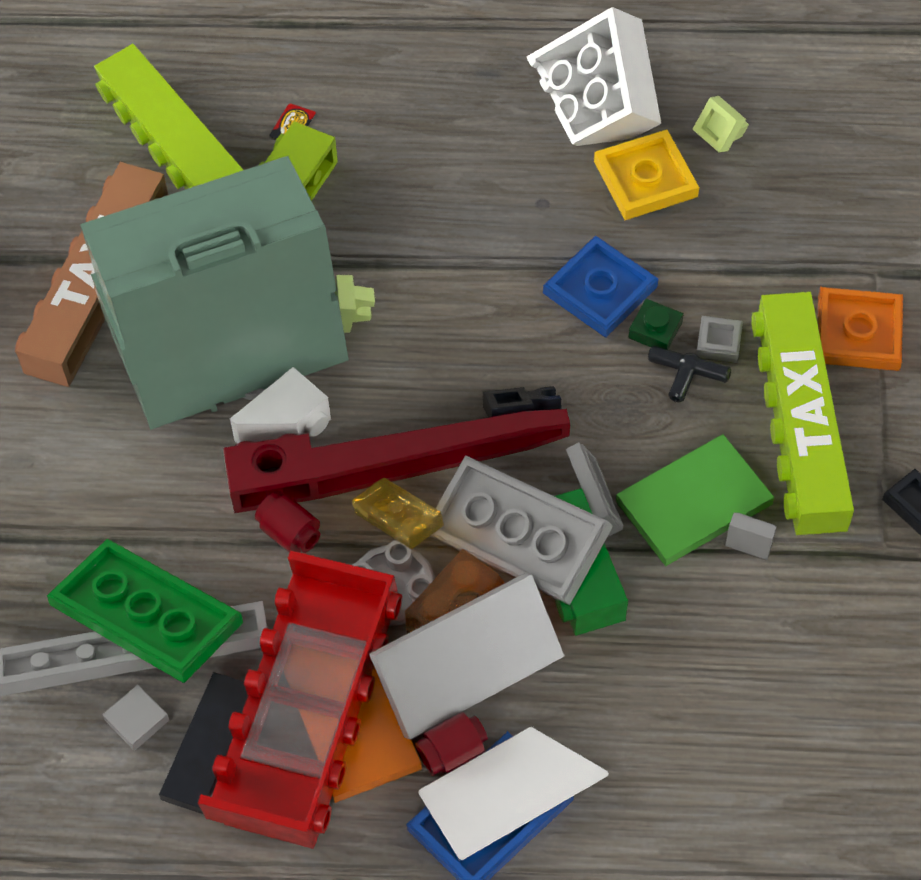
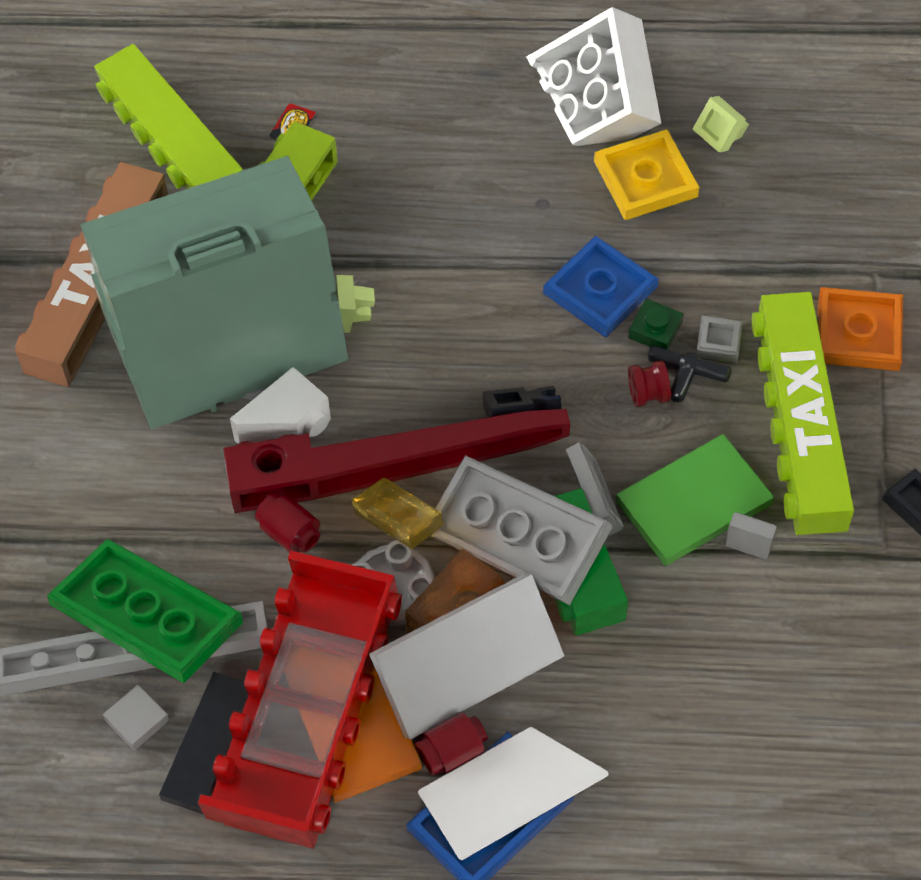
none -> dark red wheel [628,360,671,408]

